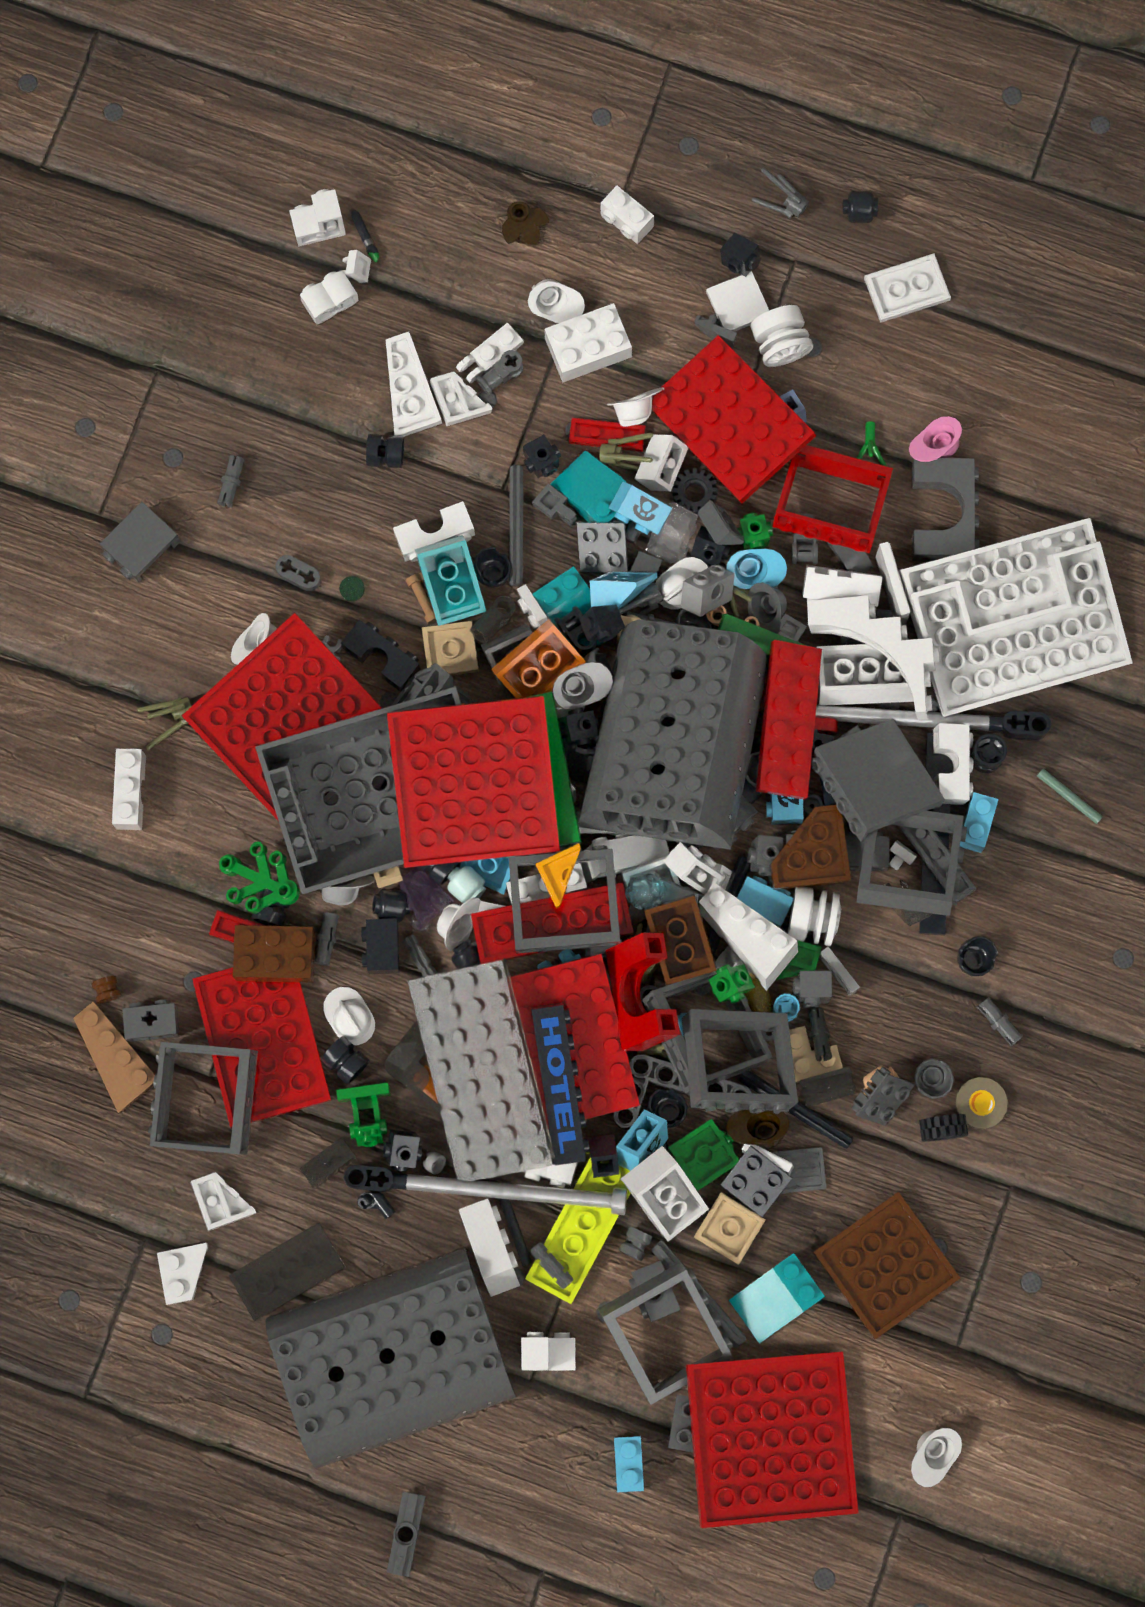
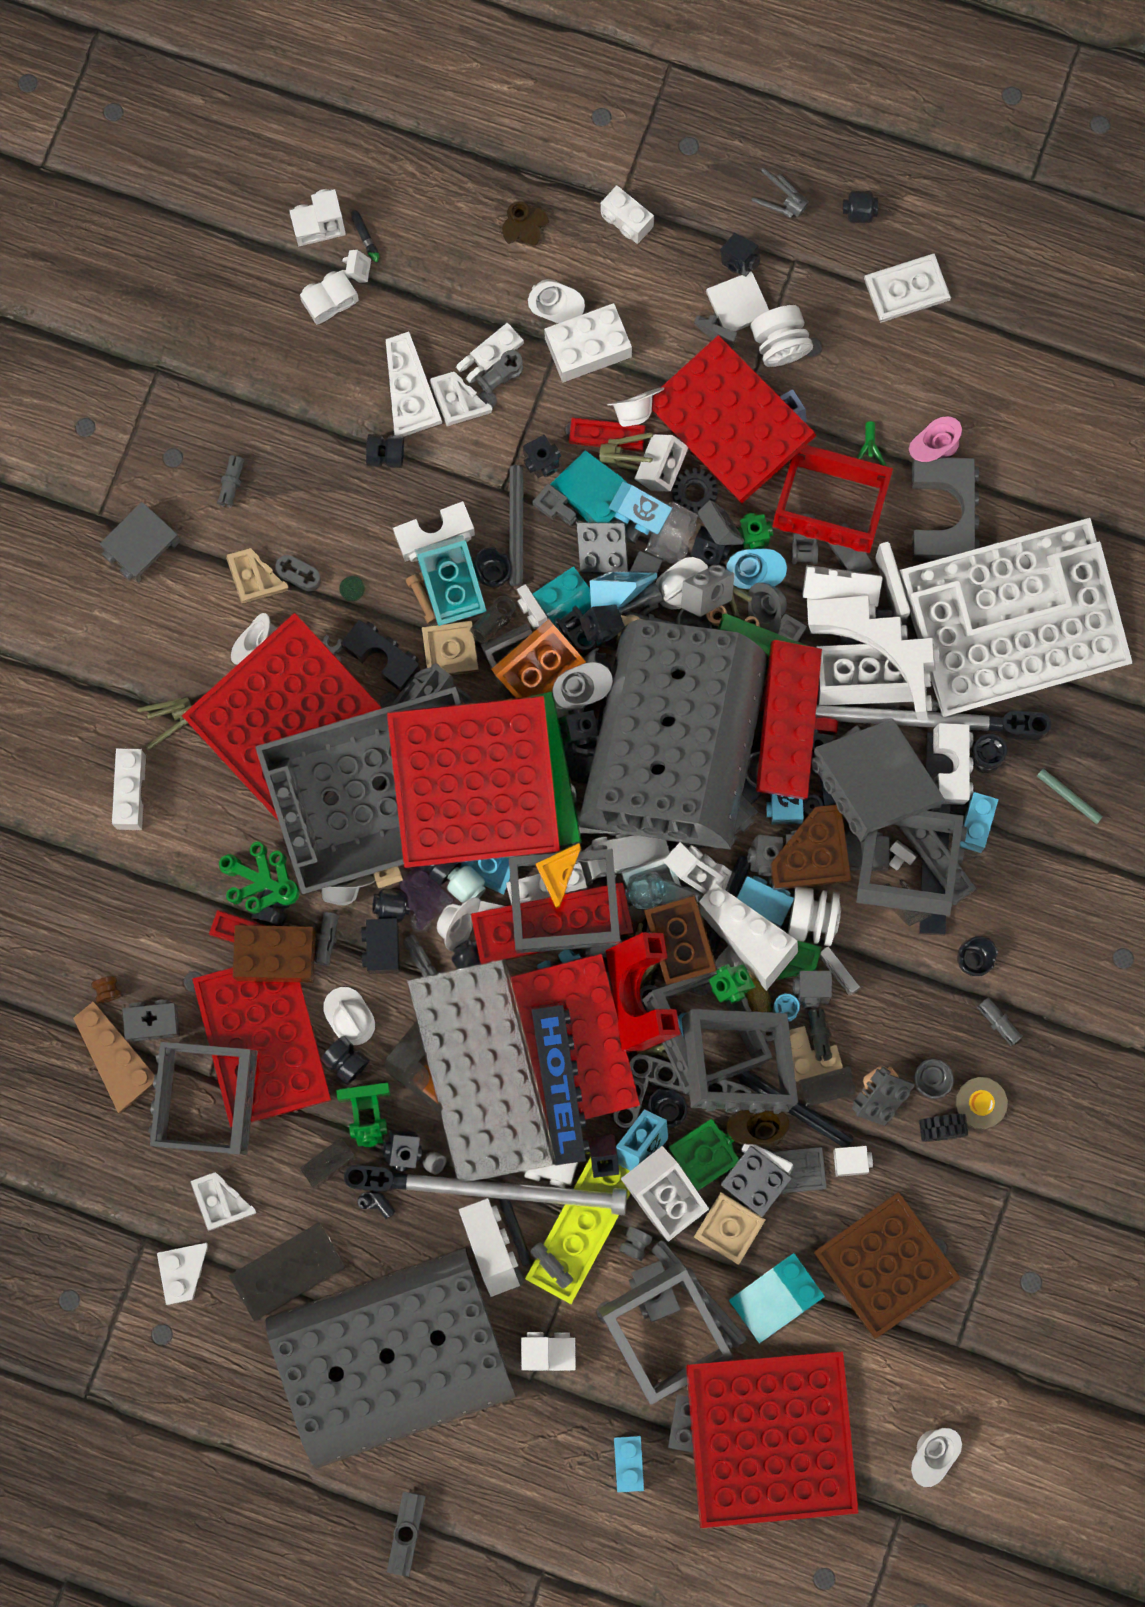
none -> tan wing [226,548,288,604]
none -> white brick [833,1146,873,1177]

